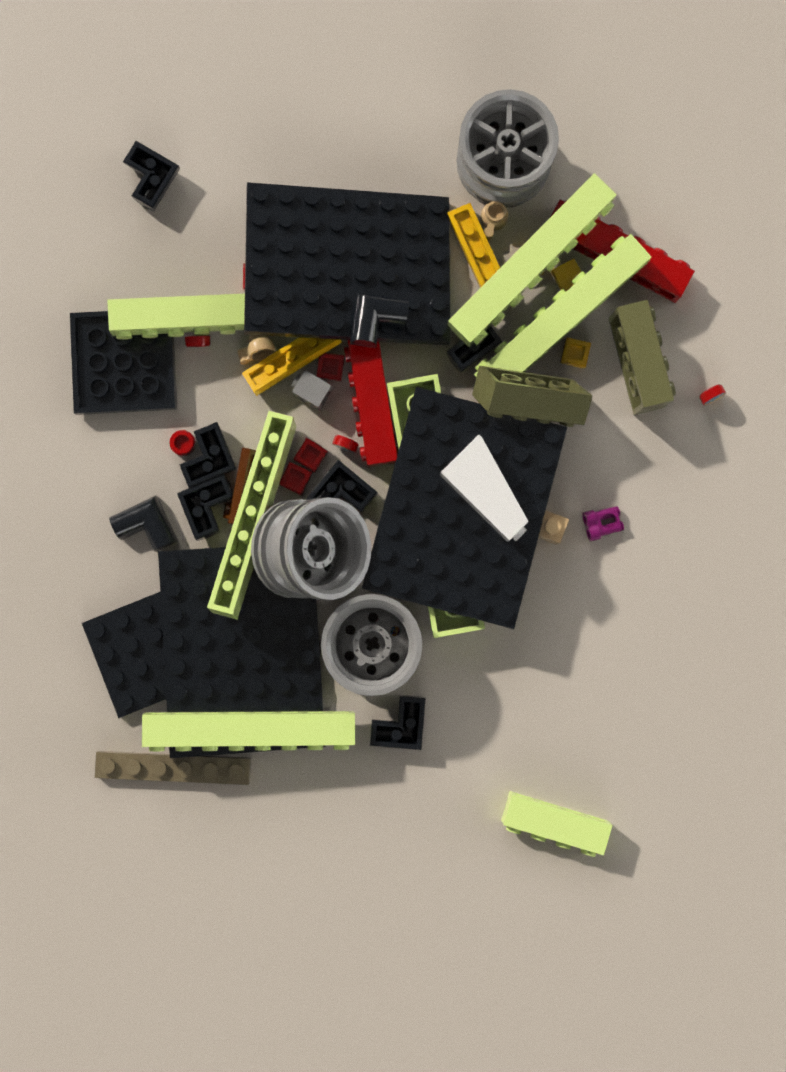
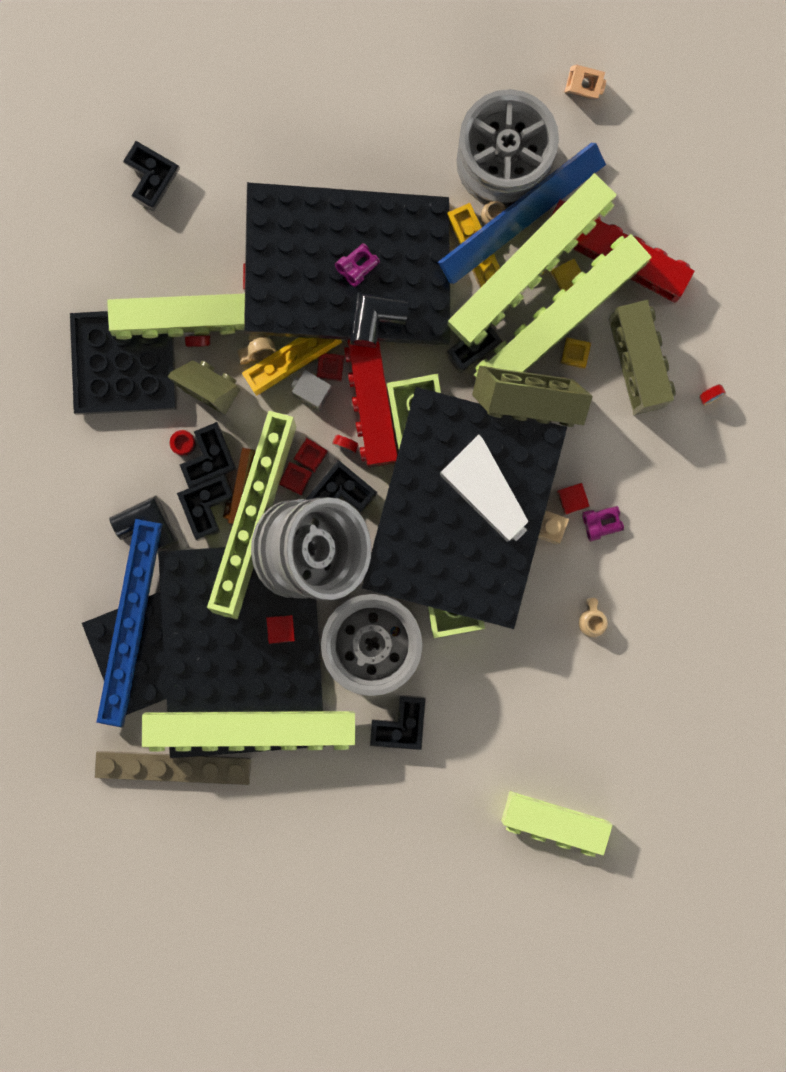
none -> blue tile [96,519,163,728]
none -> olive slope [168,360,240,415]
none -> red tile [266,615,295,644]
none -> magenta piece [335,243,380,287]
none -> blue tile [438,142,606,284]
none -> red tile [557,483,590,515]
none -> light nougat brick [564,64,606,99]
none -> tan piece [578,598,608,637]

